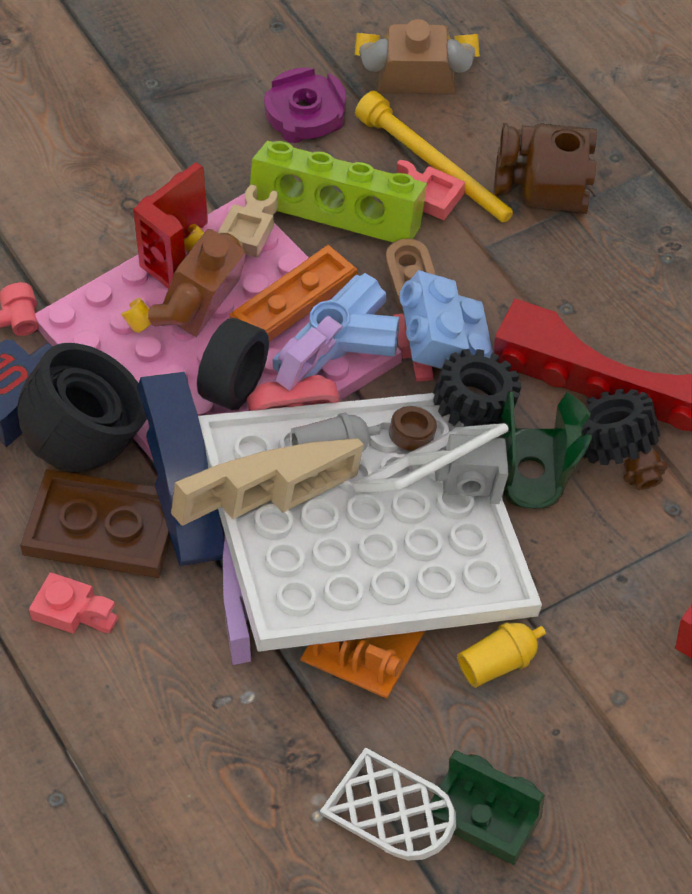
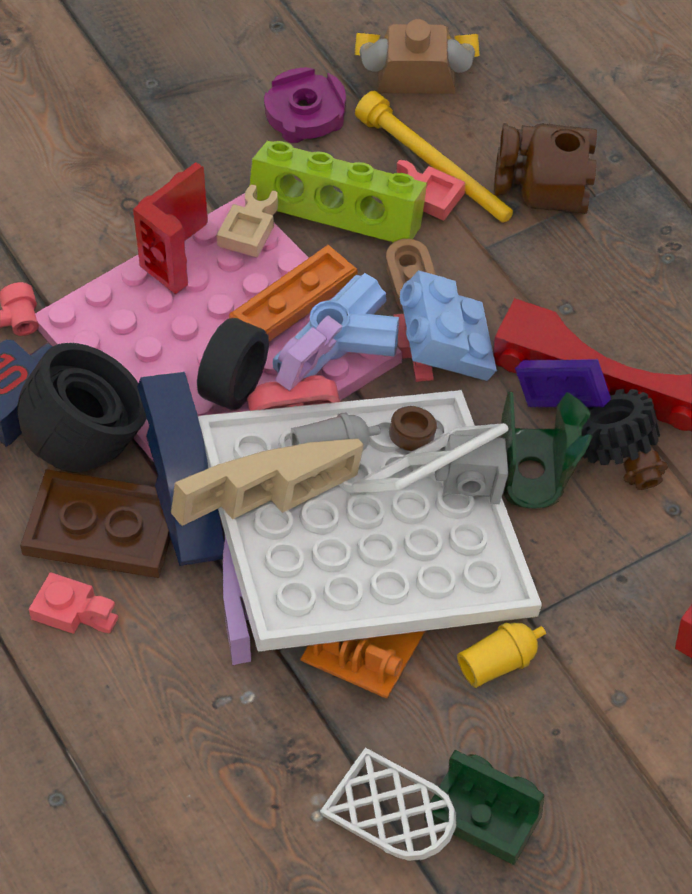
dark orange torso [120,224,246,337] -> none
black tyre [433,349,522,427] -> none
none -> dark purple plate [515,359,611,407]

